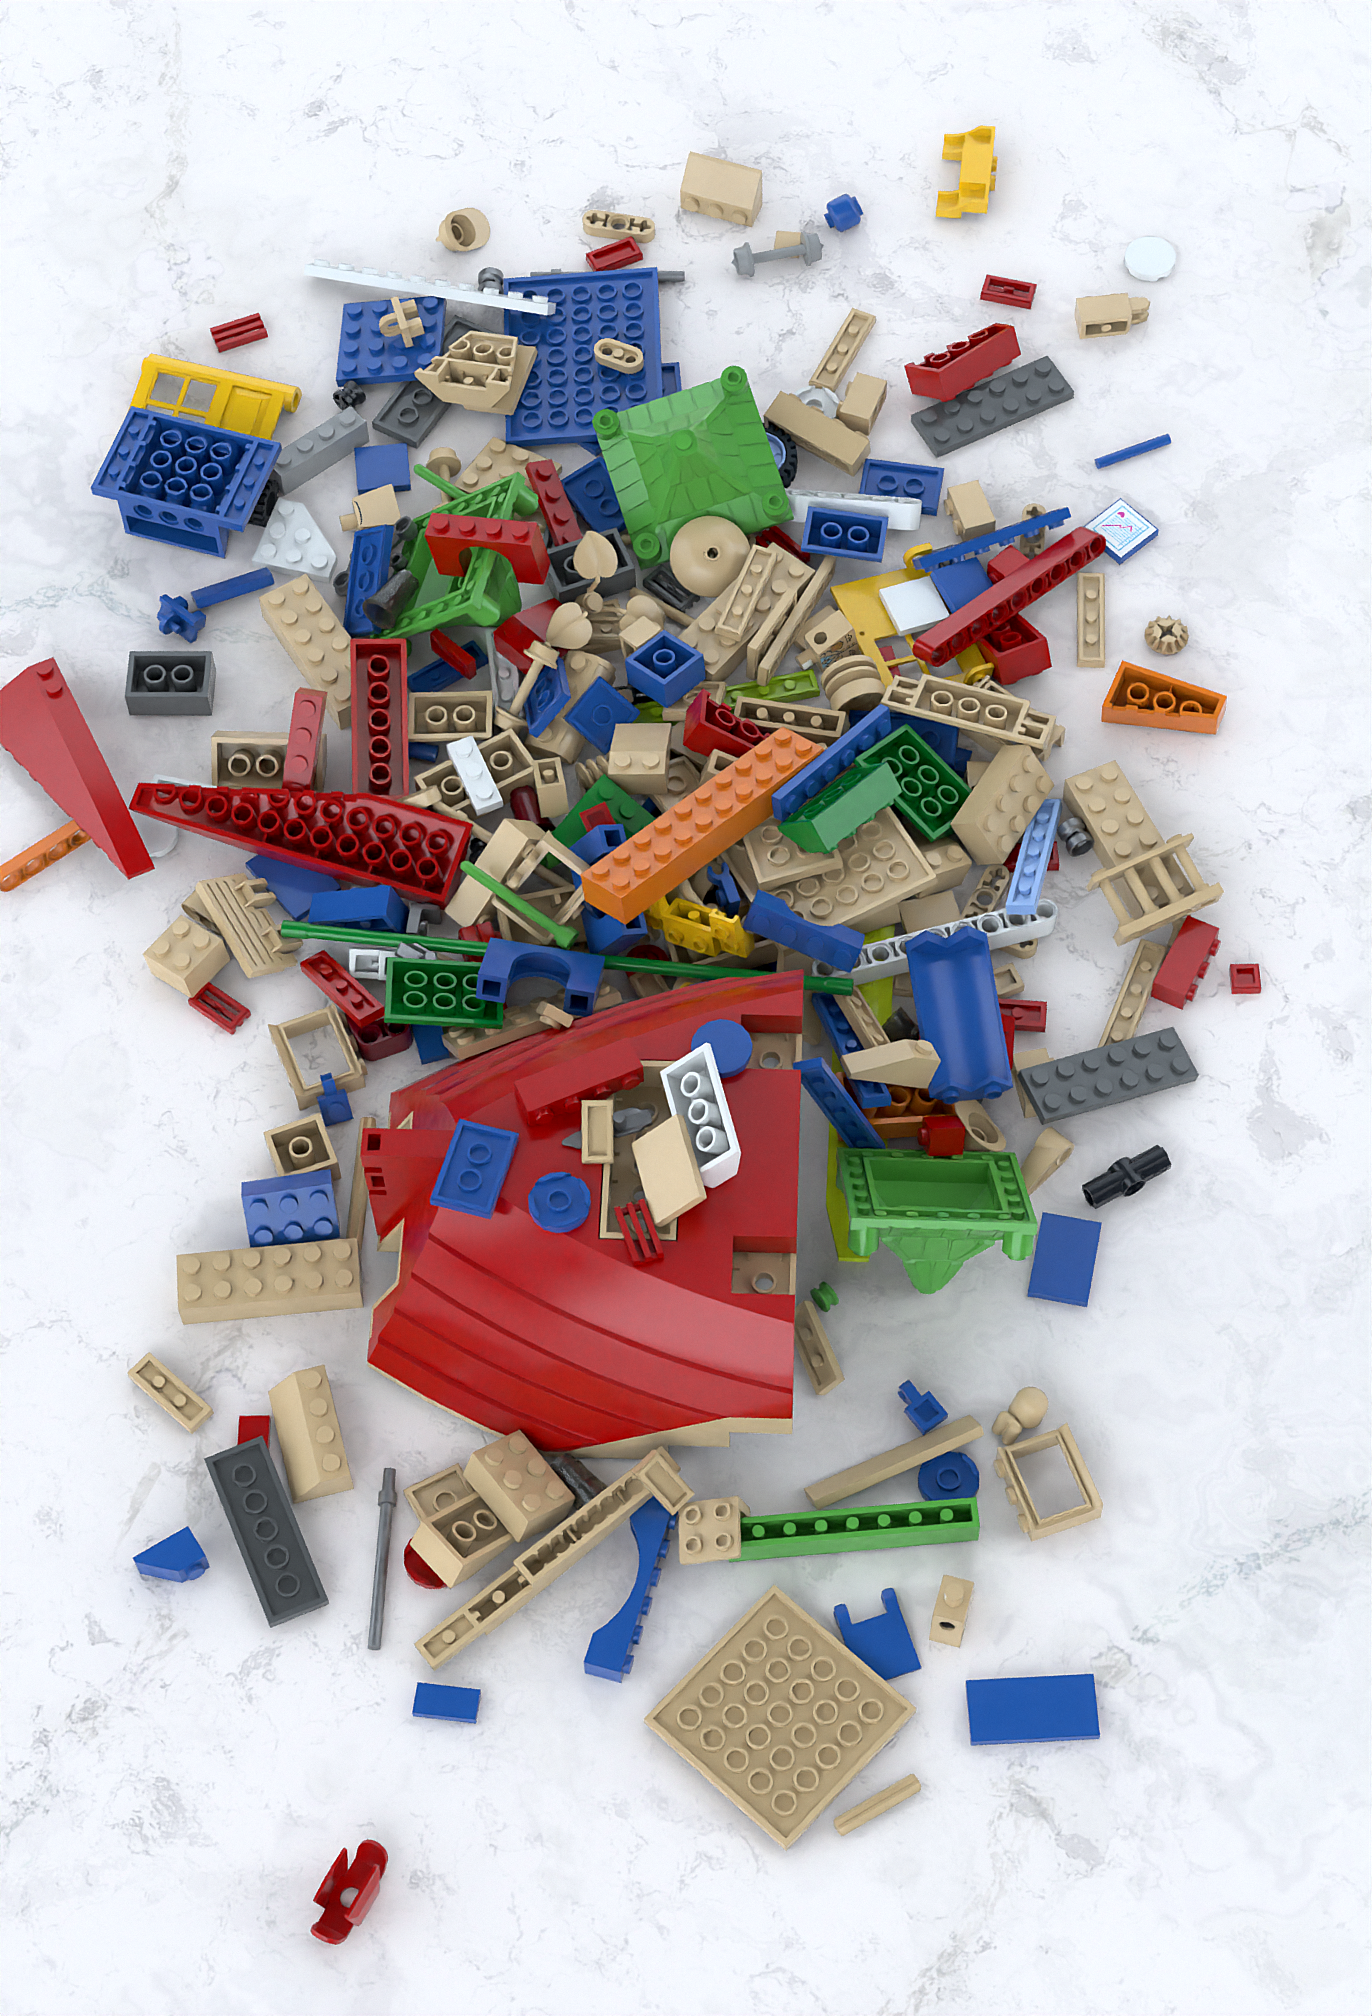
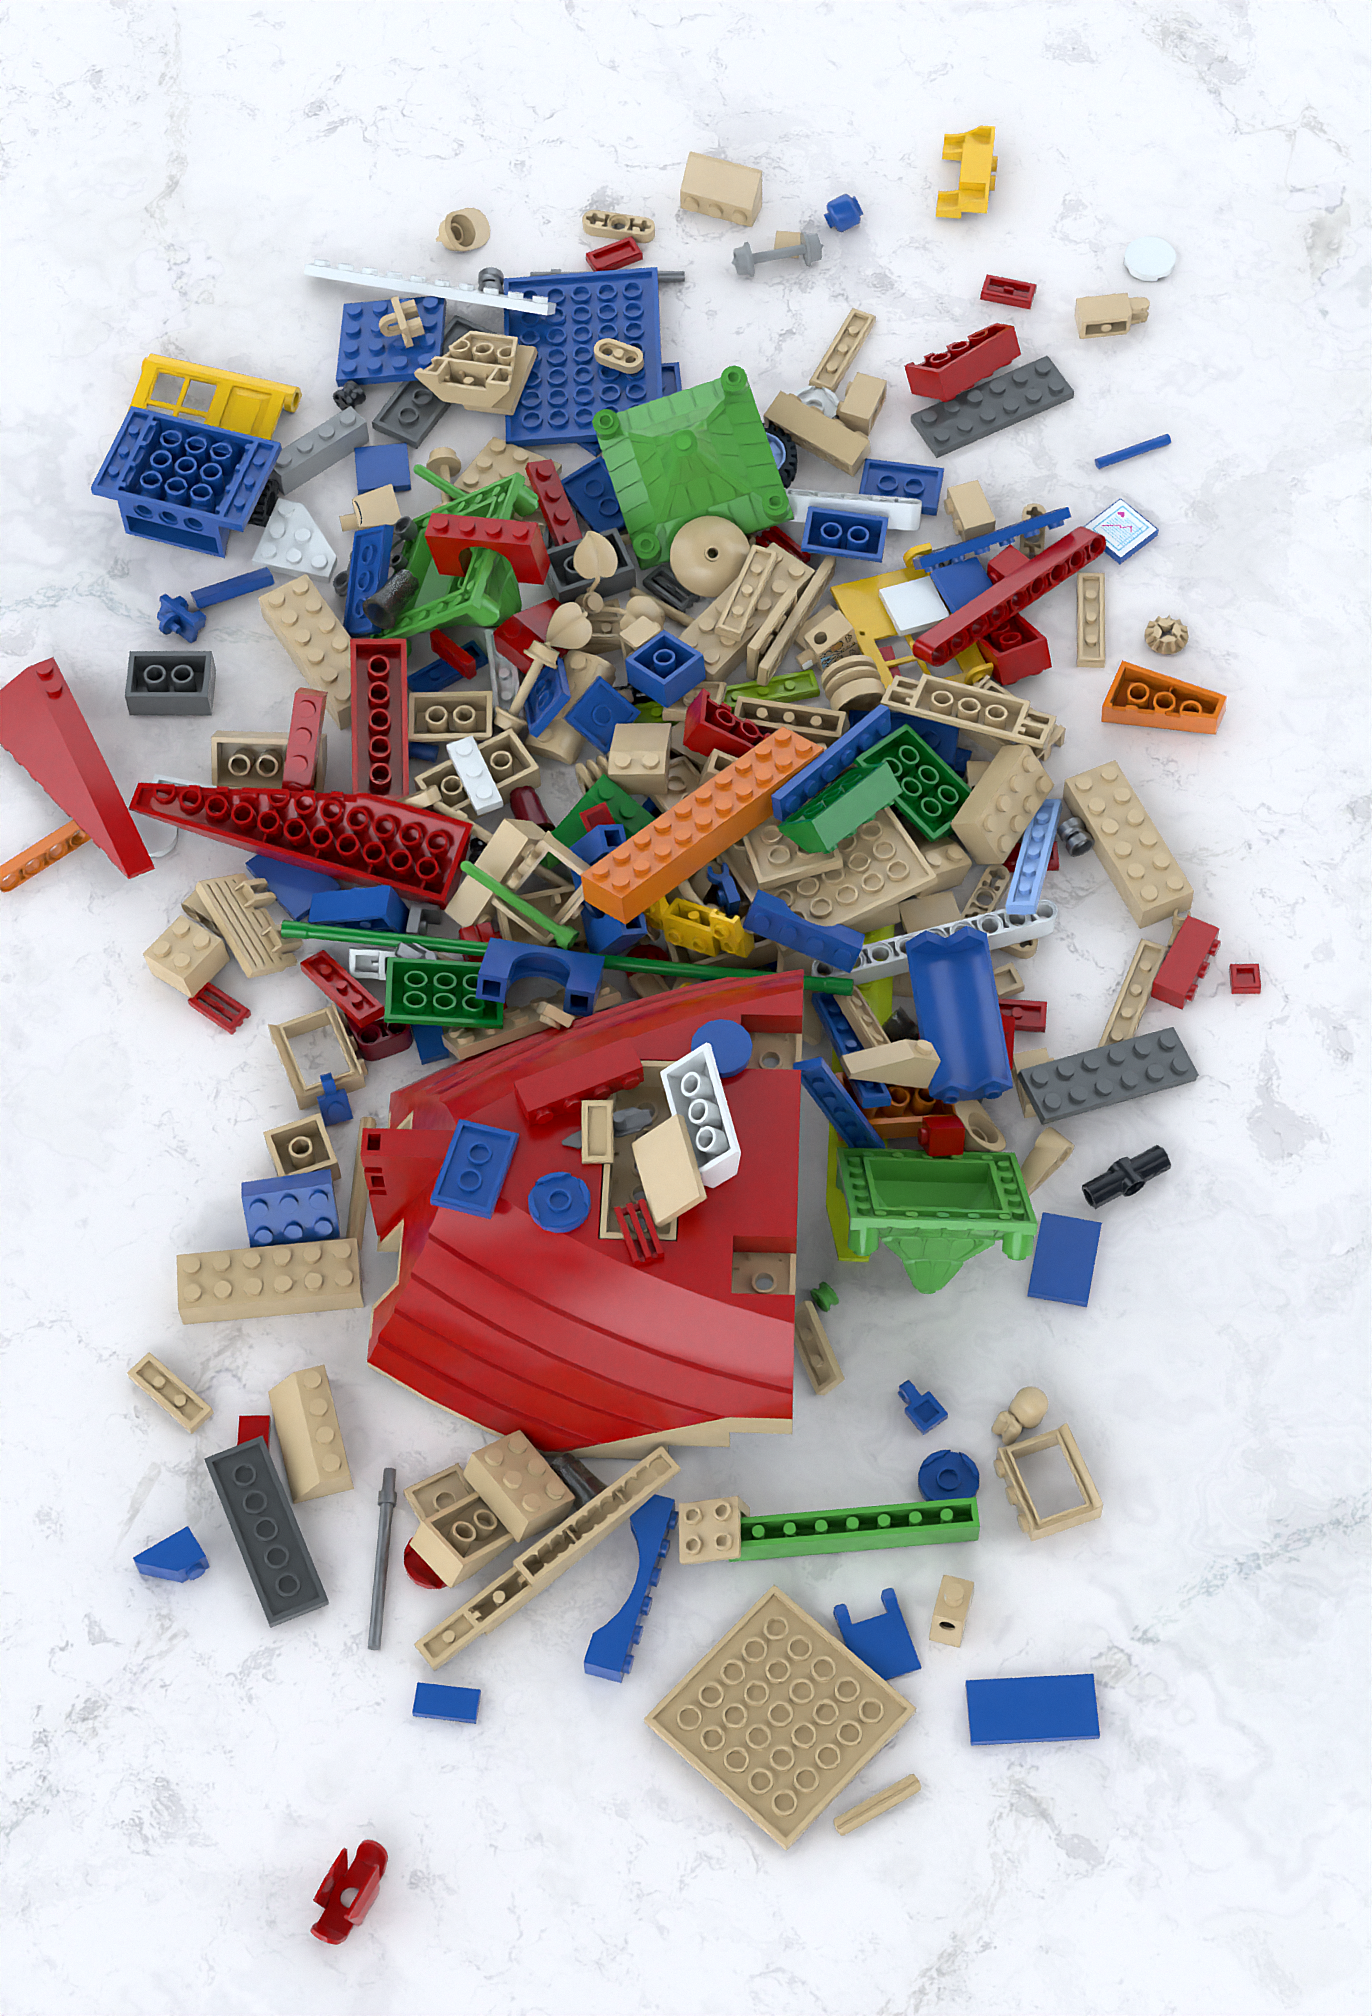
red tile [210,313,268,353] -> none
tan brick [532,757,569,818] -> none
tan tile [631,1449,695,1515] -> none
tan tile [804,1415,984,1510] -> none
tan fence [1086,833,1224,947] -> none

